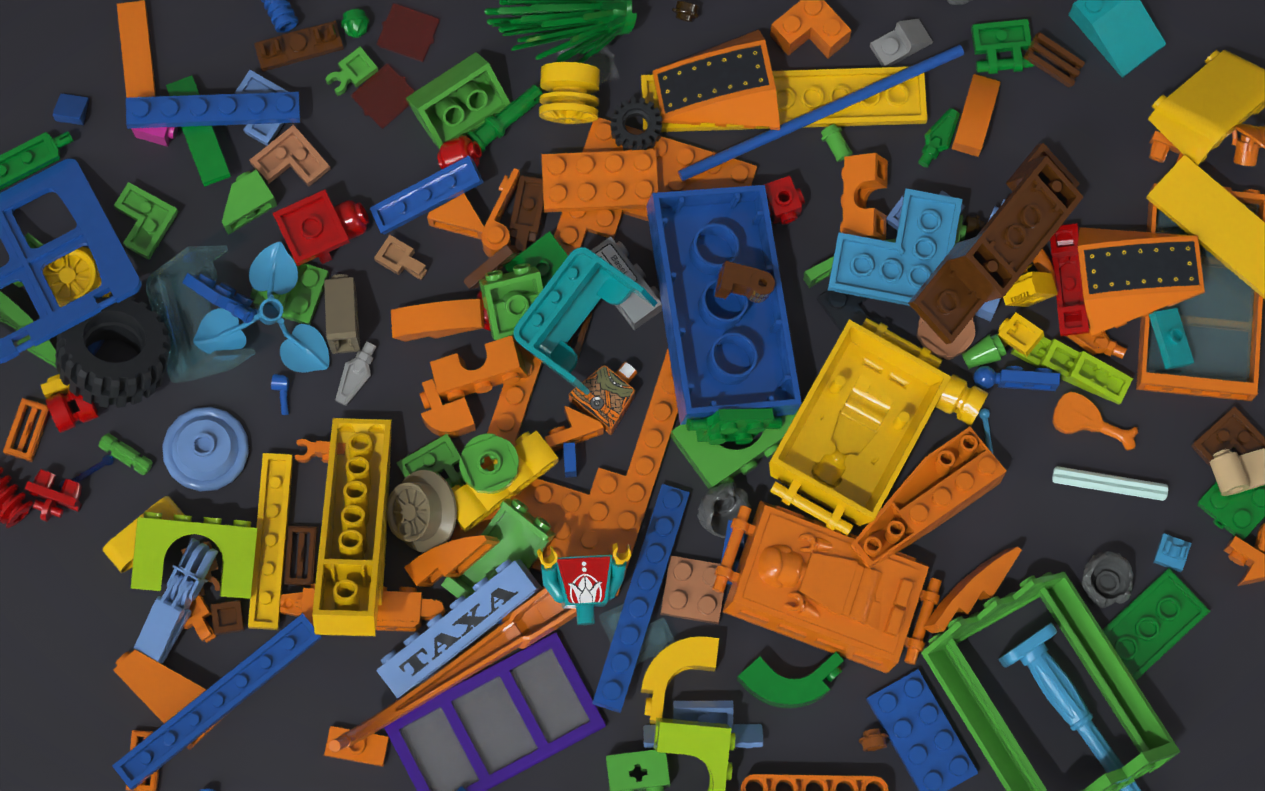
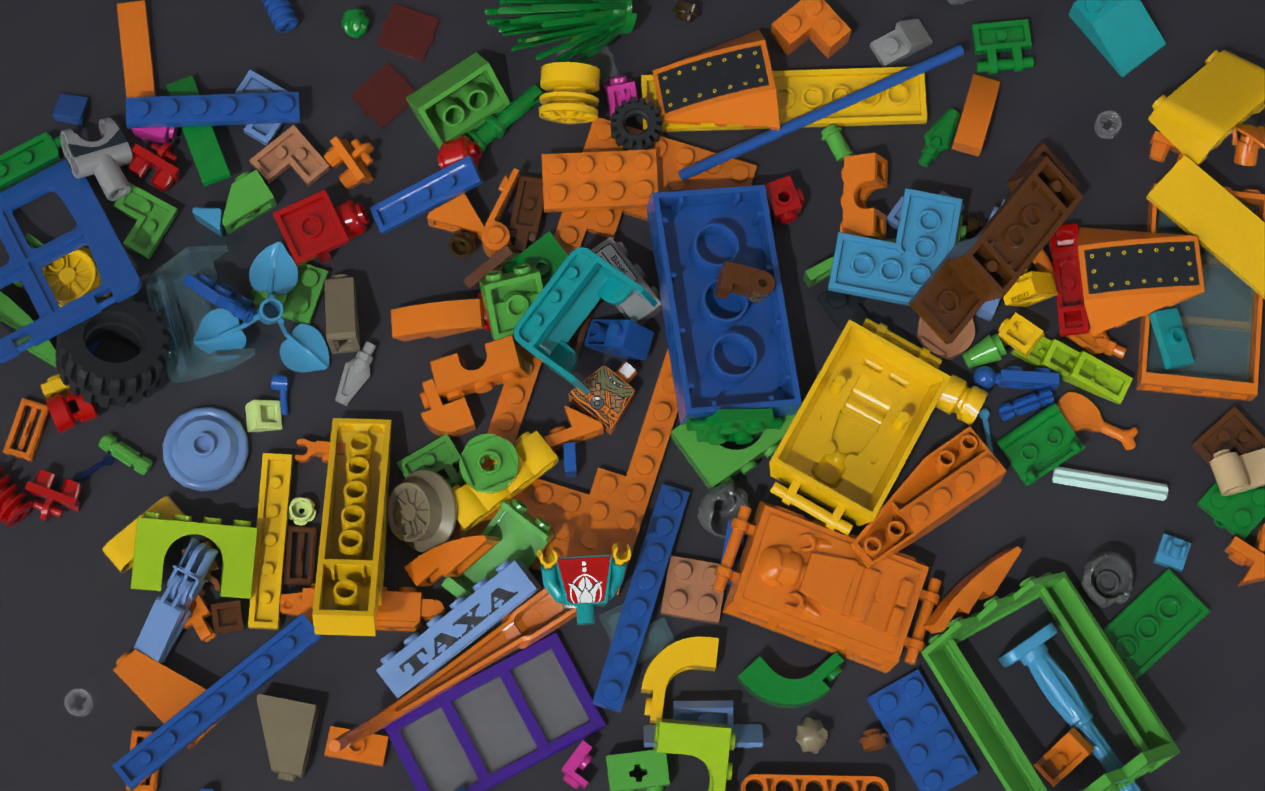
reddish brown plate [254,21,344,72] -> none
bright green plate [325,47,378,96] -> none
medium nougat plate [374,235,428,280] -> none
reddish brown tile [1023,33,1085,88] -> none
none -> light grey connector [60,117,133,201]
none -> clear bush [64,689,94,717]
none -> red hips [128,141,183,192]
none -> dark azure slope [192,207,224,237]
none -> yellowish green slope [245,400,283,432]
none -> dark tan slope [256,694,319,782]
none -> yellowish green plate [288,497,316,526]
none -> orange hips [324,136,375,189]
none -> dark brown plate [449,230,476,258]
none -> dark pink bracket [561,741,593,790]
none -> blue slope [584,319,654,360]
none -> dark pink bracket [603,75,638,116]
none -> dark tan piece [795,717,828,754]
none -> green piece [996,403,1086,487]
none -> blue axle [998,388,1054,421]
none -> orange slope [1033,727,1094,787]
none -> clear bush [1094,110,1122,139]

